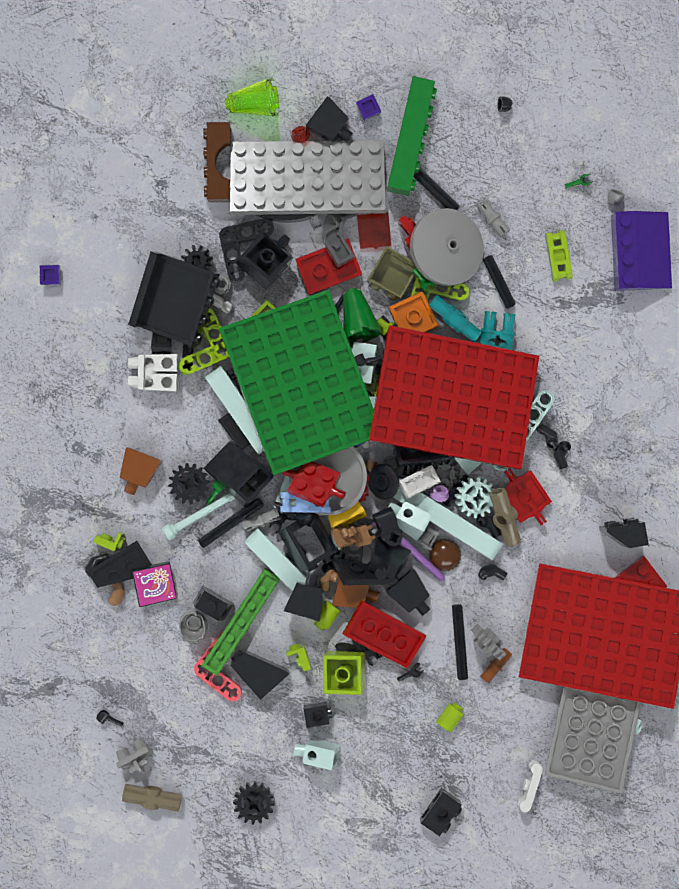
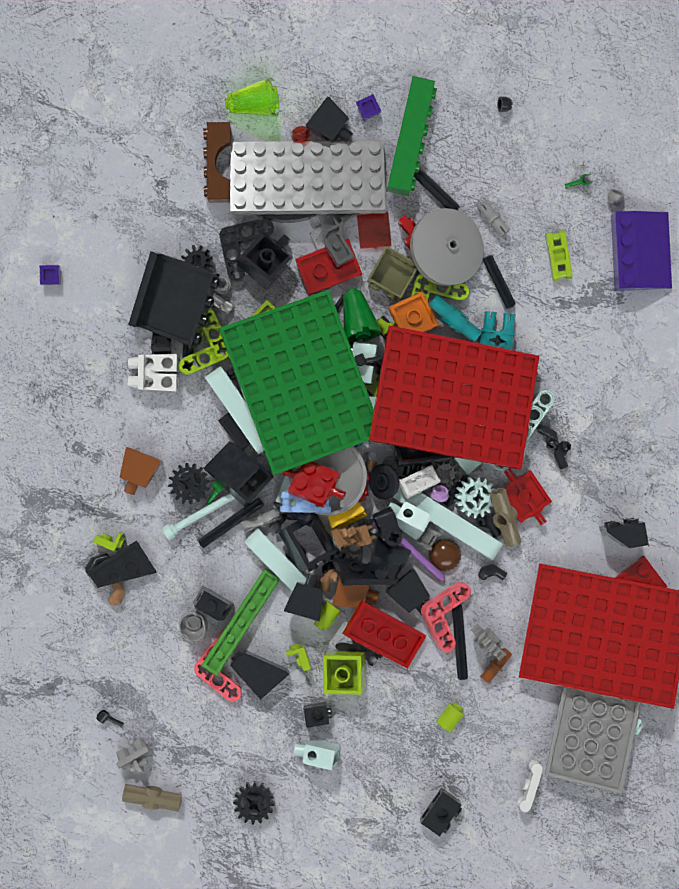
tile [131,561,177,607] -> none
black hand [397,663,424,682] -> none
green hand [412,268,435,293] -> none
none -> coral beam [421,582,471,653]

